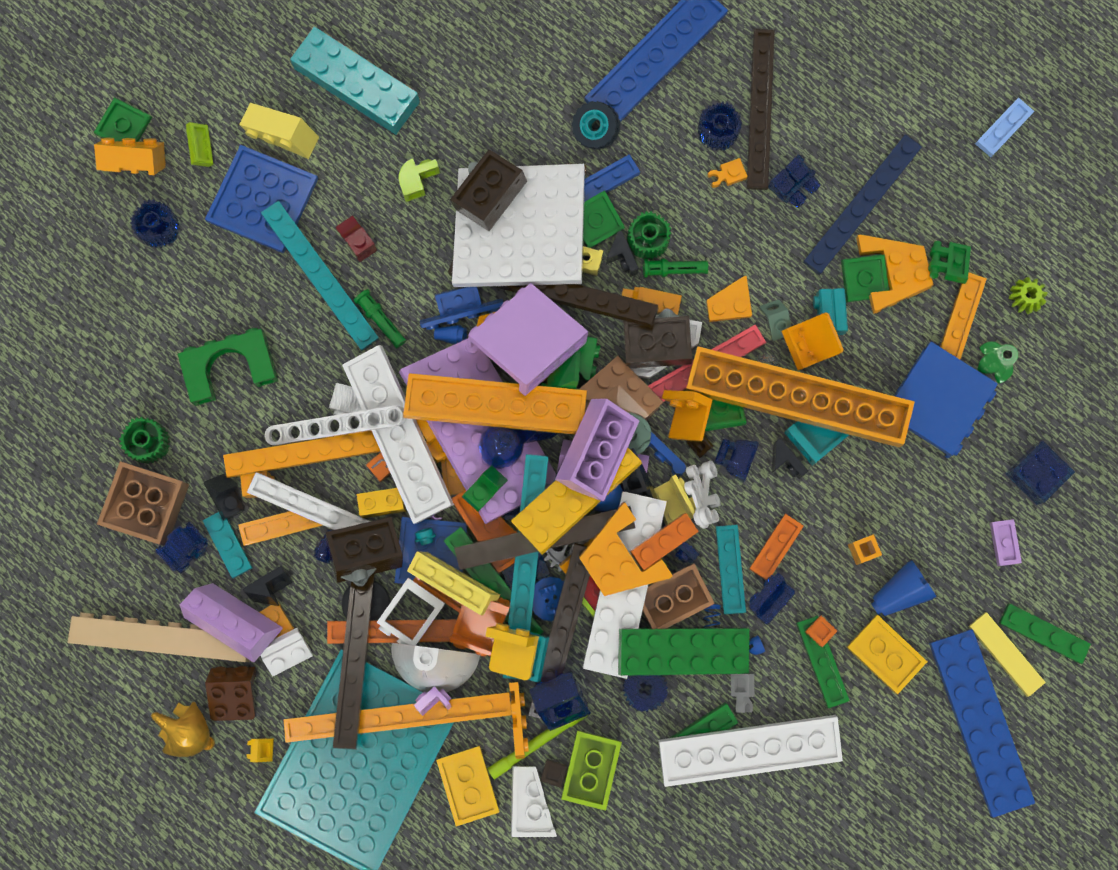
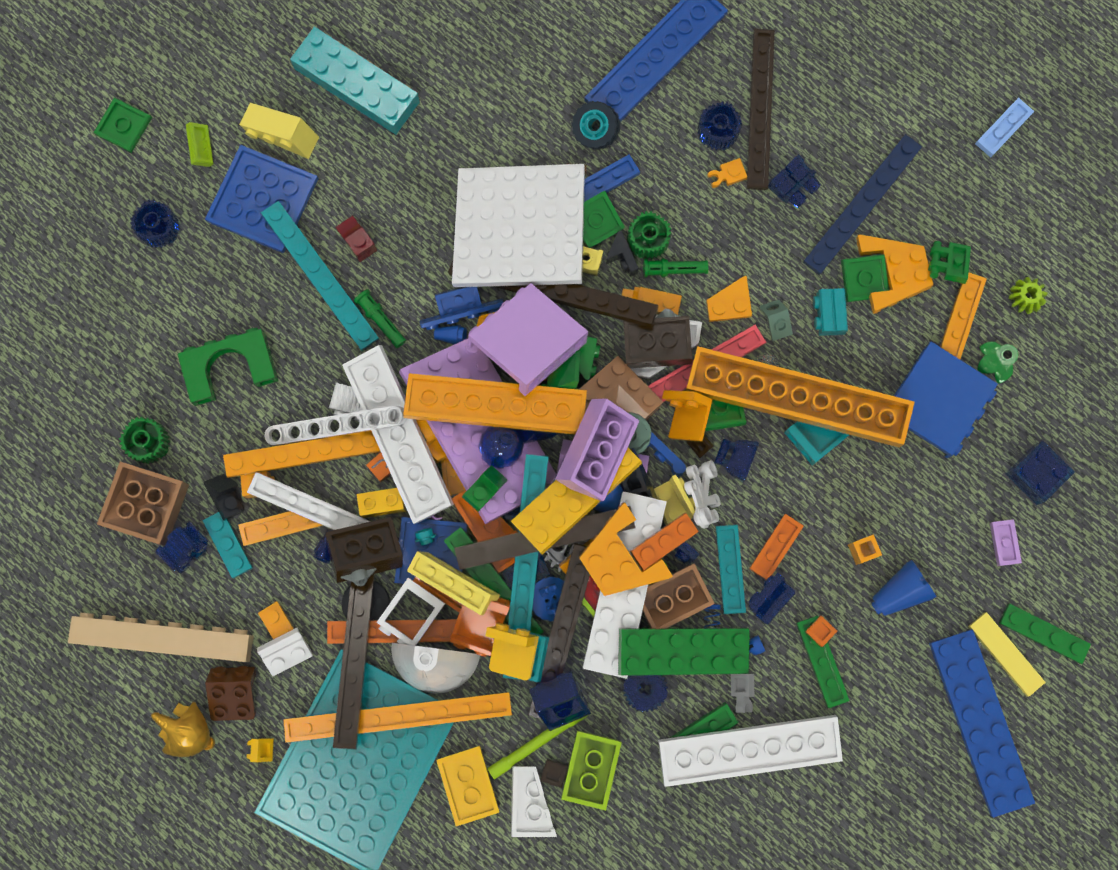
light orange wedge [94,138,166,175] -> none
lavender slope [180,583,283,663] -> none
black slope [242,566,293,606] -> none
lime brick [399,158,440,202] -> none
lavender bracket [414,686,452,716] -> none
dark brown piece [450,149,527,231] -> none
light orange wing [509,682,529,759] -> none
black slope [772,438,808,479] -> none
light orange bracket [781,312,843,371] -> none
yellow plate [846,615,928,694] -> none

